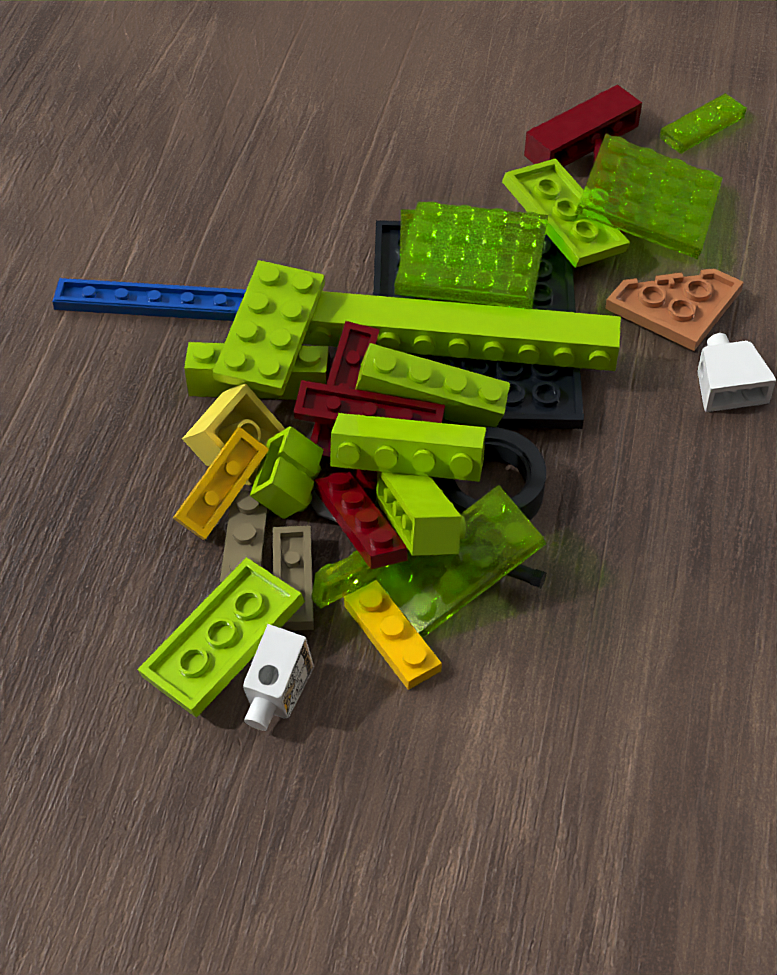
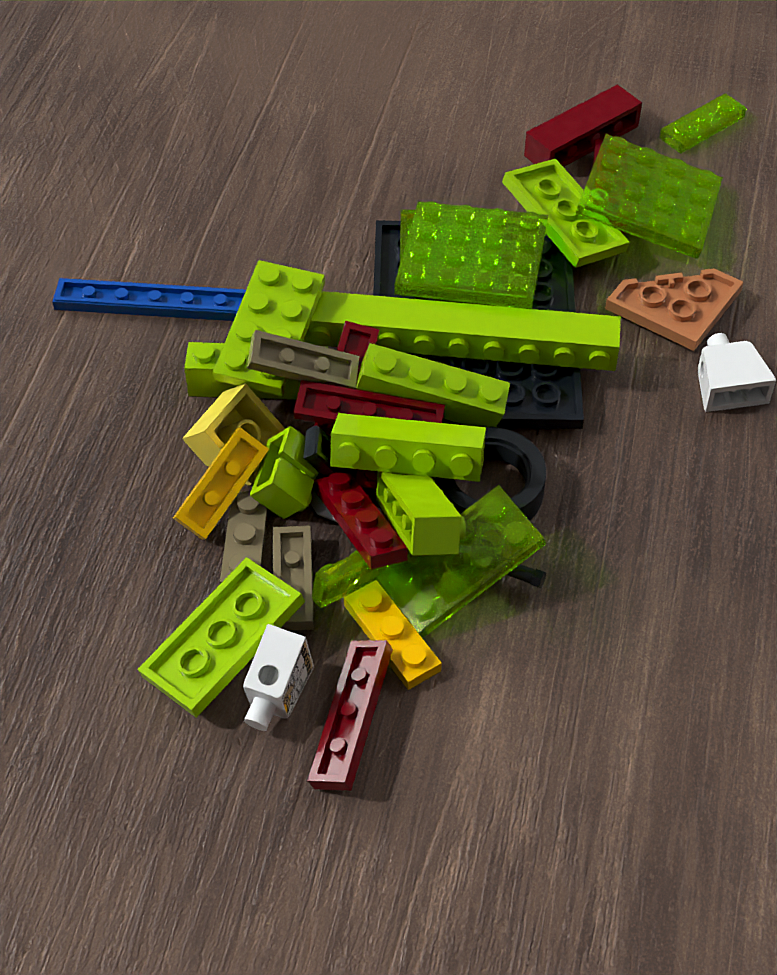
none -> dark tan plate [247,330,359,389]
none -> black tile [303,425,337,477]
none -> dark red plate [307,640,393,791]

